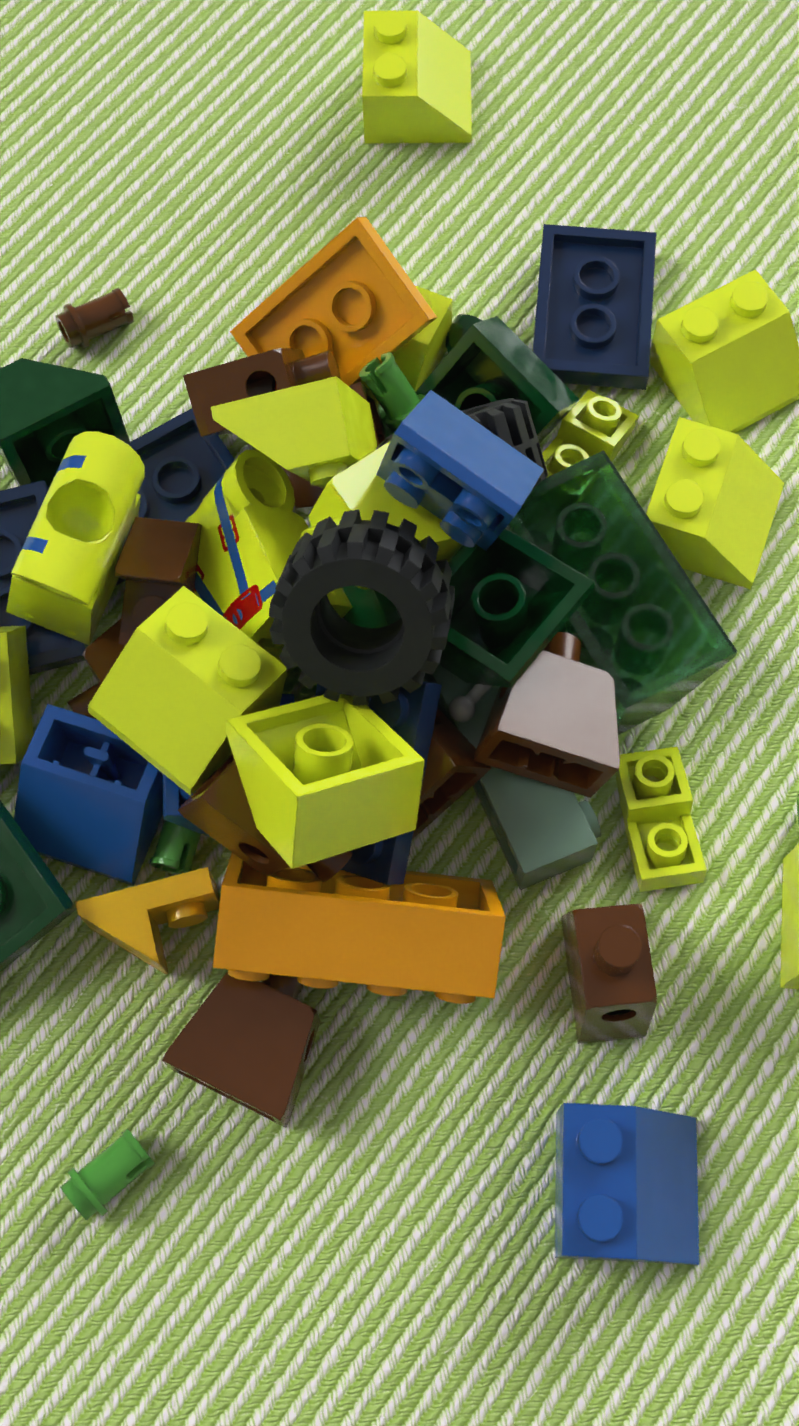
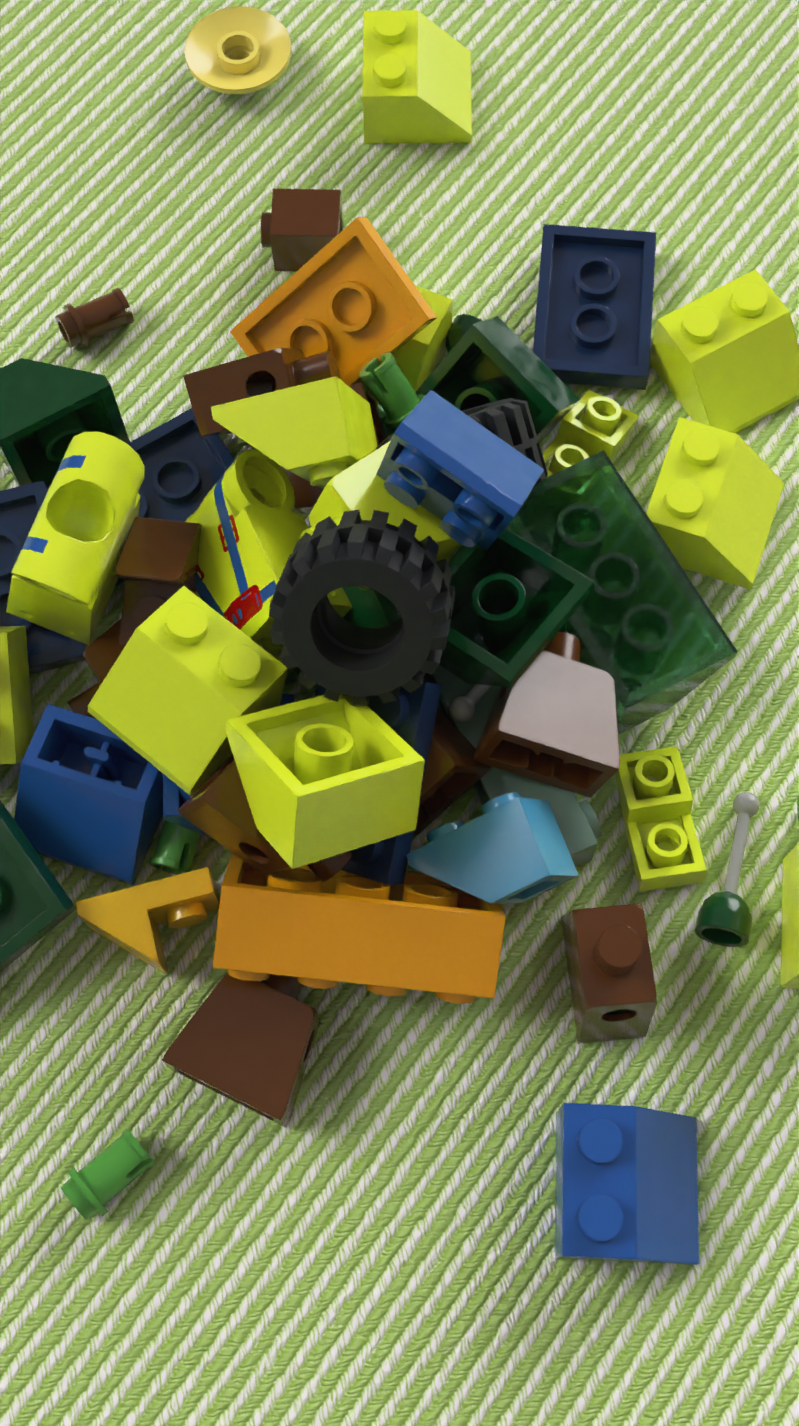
none -> light yellow dish [184,6,291,94]
none -> reddish brown brick [261,189,343,271]
none -> dark azure slope [406,792,579,904]
none -> dark green hinge [695,792,760,947]

